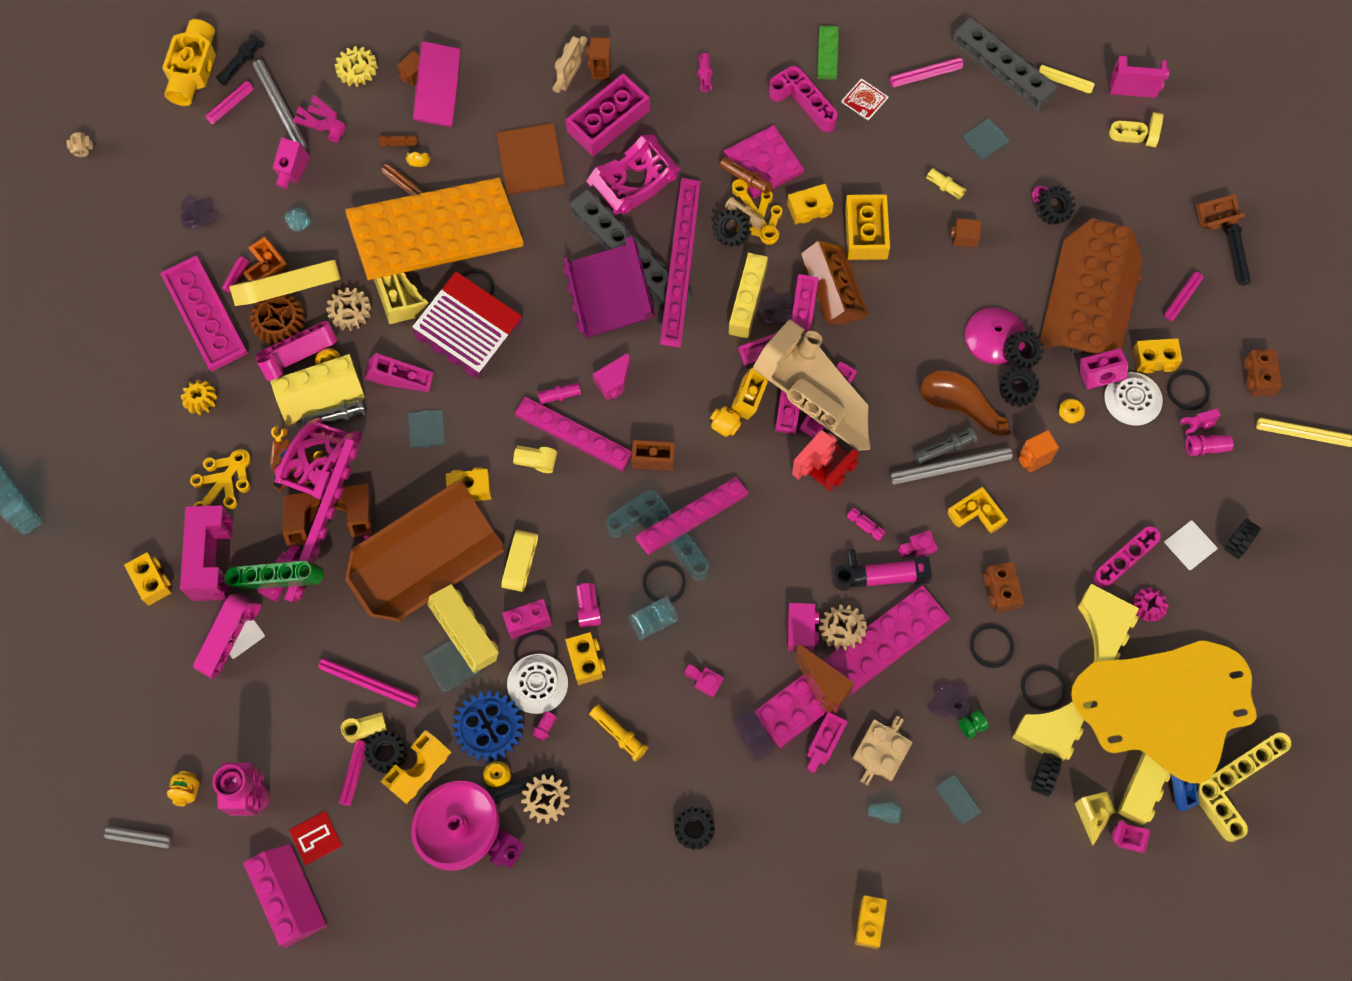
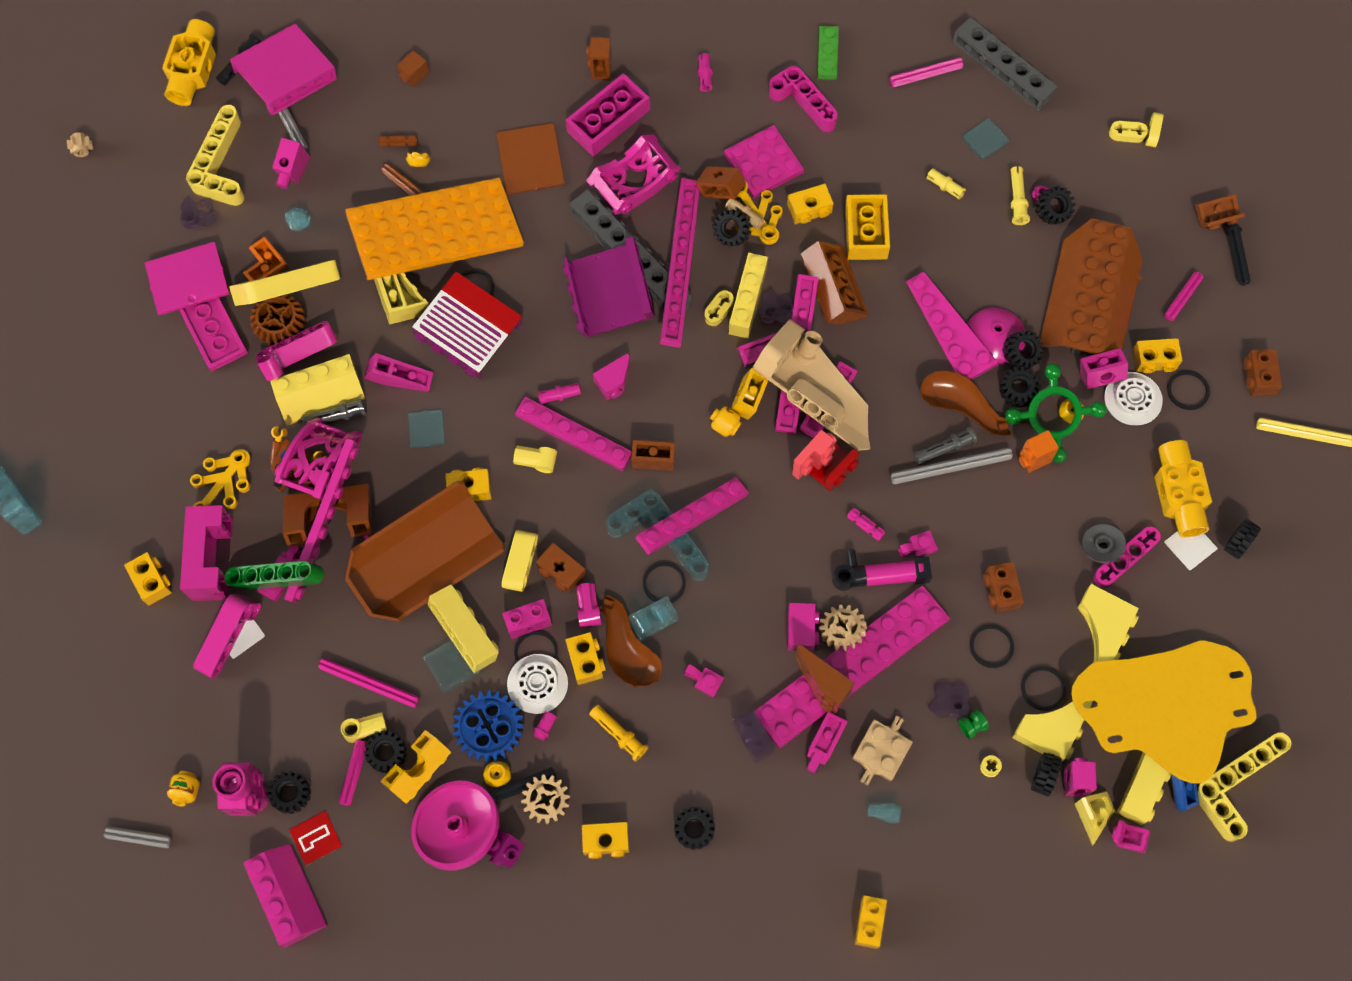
yellow gear [180,379,218,415] -> none
dark pink axle [205,81,253,124] -> none
dark pink axle [222,256,249,293] -> none
dark pink piece [293,95,346,143] -> none
yellow plate [315,348,341,365] -> none
tan gear [326,287,372,331] -> none
light yellow gear [335,46,378,87] -> none
dark pink slope [413,41,460,127] -> none
tan plate [553,36,588,93] -> none
dark orange pin [720,157,773,194] -> none
sticker [841,79,888,120] -> none
clear light blue tile [936,775,981,825] -> none
yellow brick [948,486,1008,534] -> none
dark orange brick [950,218,981,248] -> none
light yellow axle [1039,65,1094,93] -> none
dark pink panel [1110,56,1169,98] -> none
dark pink gear [1133,587,1169,622] -> none
dark pink plate [1180,408,1221,436] -> none
dark pink axle [1185,435,1233,456] -> none
none -> dark pink piece [145,242,229,316]
none -> light yellow beam [186,105,245,206]
none -> dark pink panel [230,24,337,116]
none -> black tyre [267,771,311,814]
none -> dark orange brick [536,543,587,594]
none -> yellow brick [582,822,629,859]
none -> dark orange animal [600,595,662,688]
none -> dark orange brick [696,166,746,199]
none -> light yellow beam [704,290,734,326]
none -> dark pink wing [906,272,998,381]
none -> light yellow bush [980,755,1002,777]
none -> green piece [1005,363,1107,463]
none -> light yellow pin [1010,166,1030,225]
none -> dark pink brick [1063,758,1097,797]
none -> dark grey dish [1082,524,1126,563]
none -> yellow brick [1154,440,1212,538]

